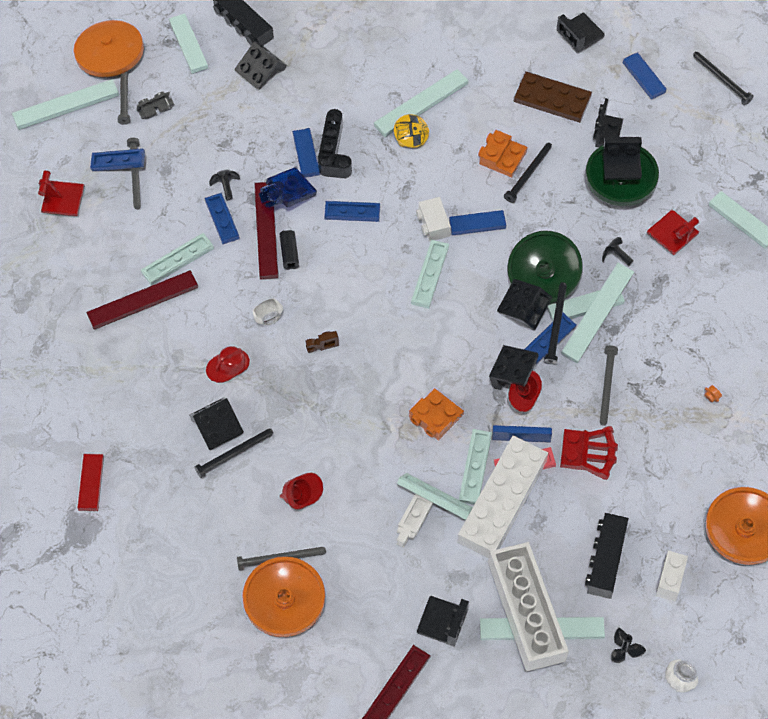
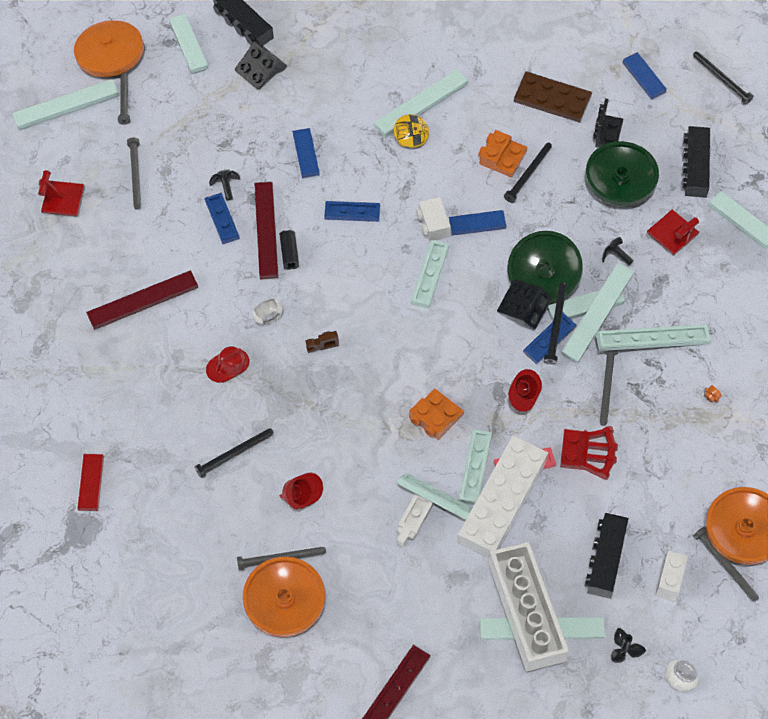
blue tile [90,148,145,172] -> none
dark grey hinge [136,91,174,119] -> none
light aqua tile [141,233,214,286] -> none
black bracket [189,397,244,450] -> none
clear blue plate [259,167,317,208] -> none
black beam [318,109,352,179] -> none
black bracket [417,596,469,647] -> none
black bracket [489,345,539,390] -> none
blue tile [492,425,552,443] -> none
black bracket [556,12,605,52] -> none
black bracket [603,137,642,180] -> none
none -> light aqua tile [596,324,711,351]
none -> black brick [682,126,710,198]
none -> dark grey bar [694,527,759,602]

